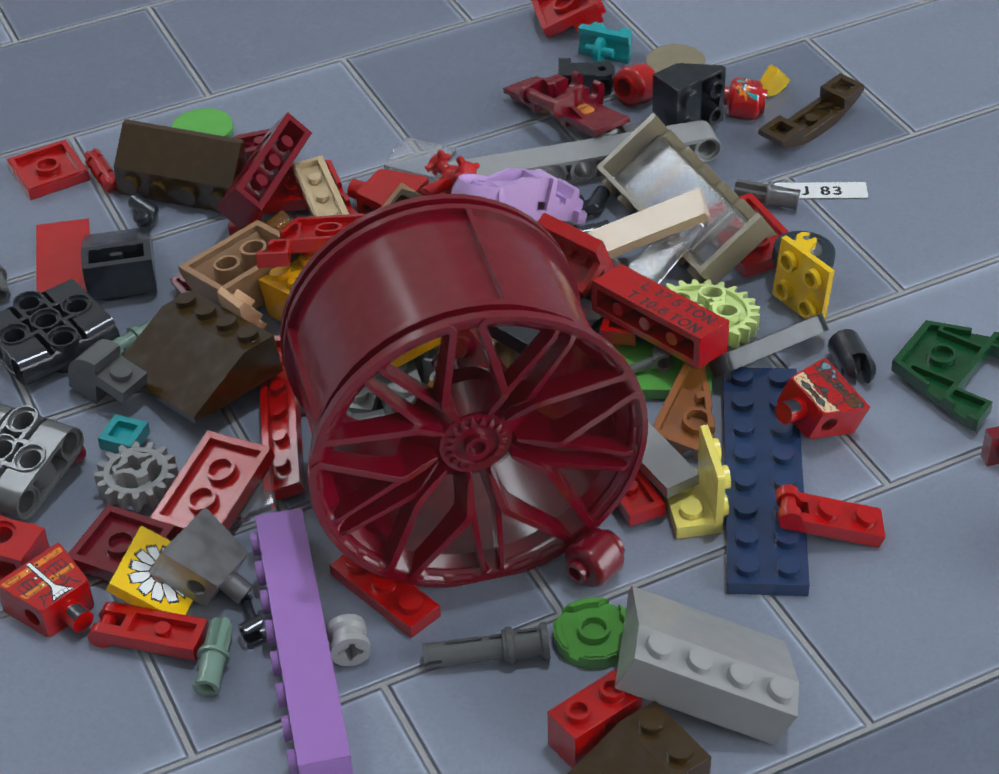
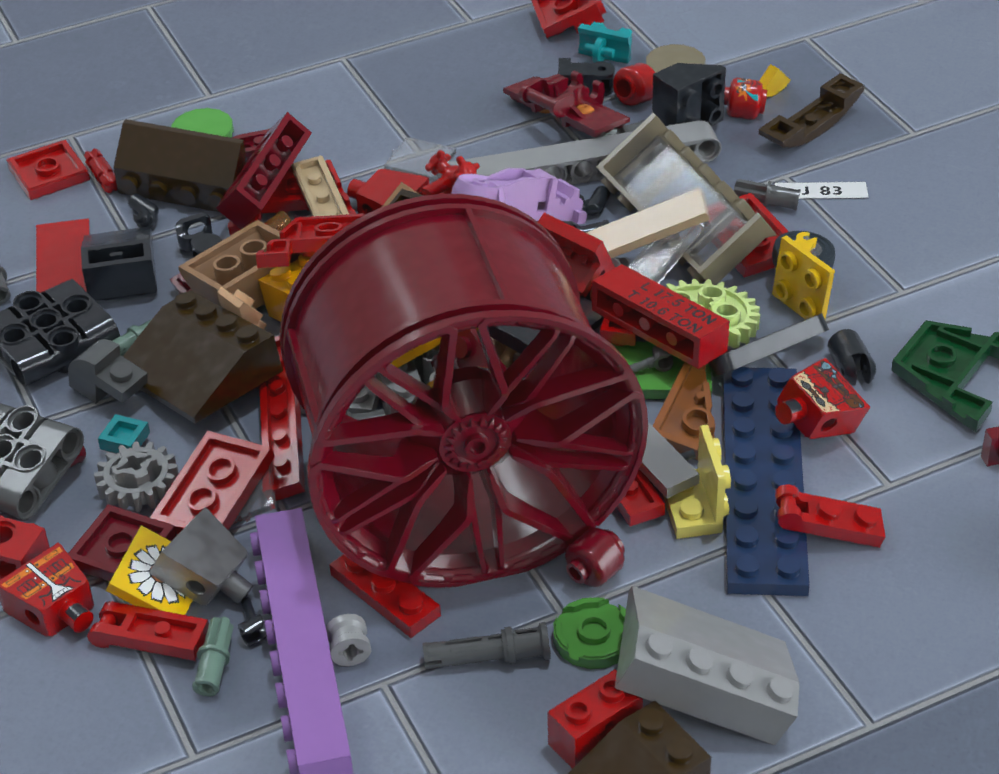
none -> black leg [176,212,222,257]

